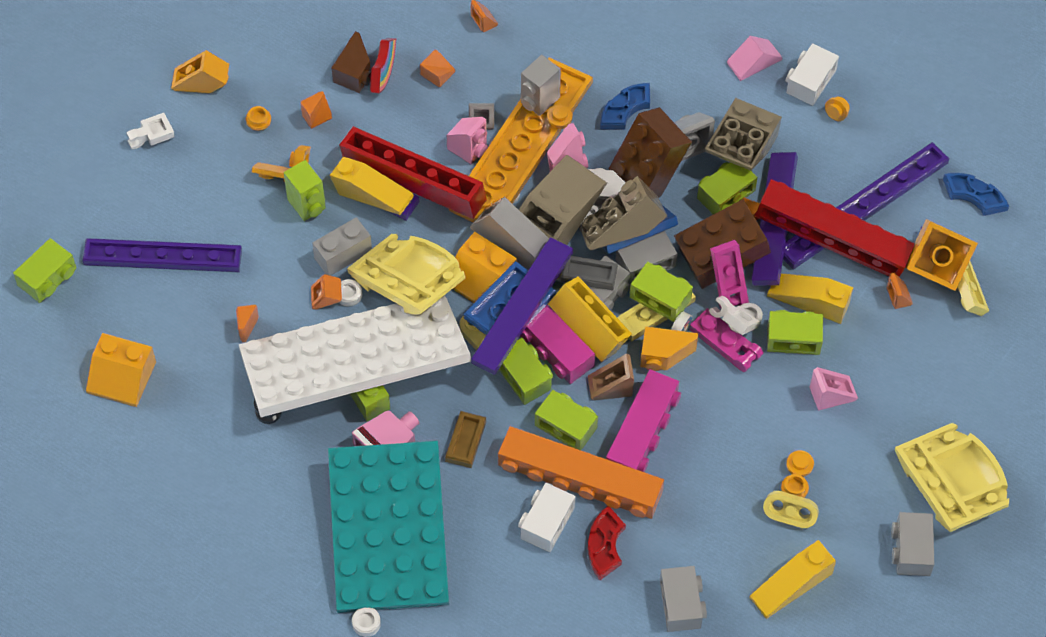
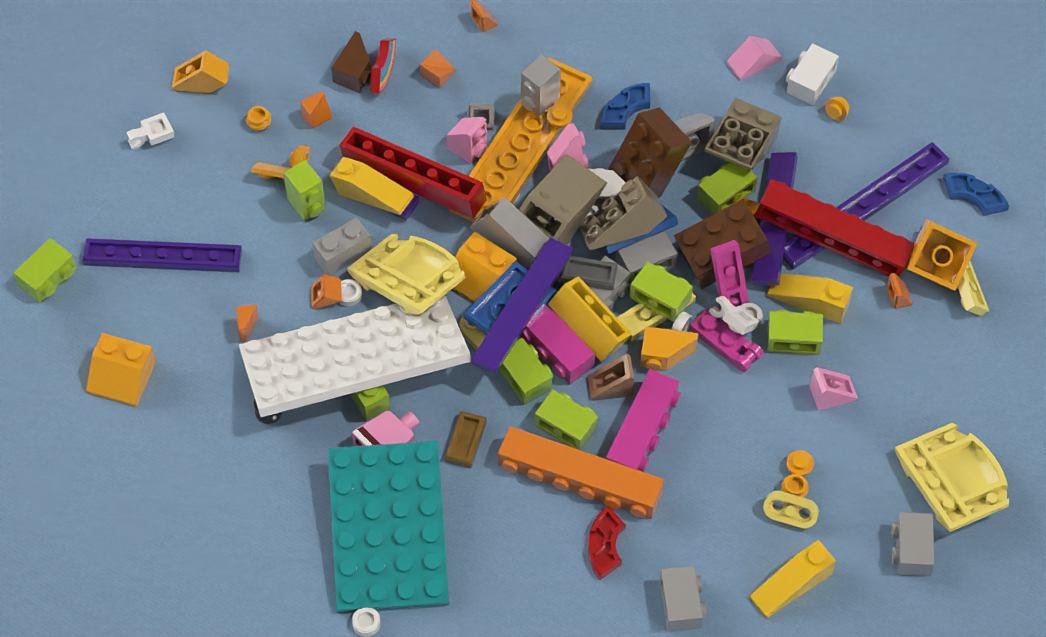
white brick [518,483,575,553] -> none

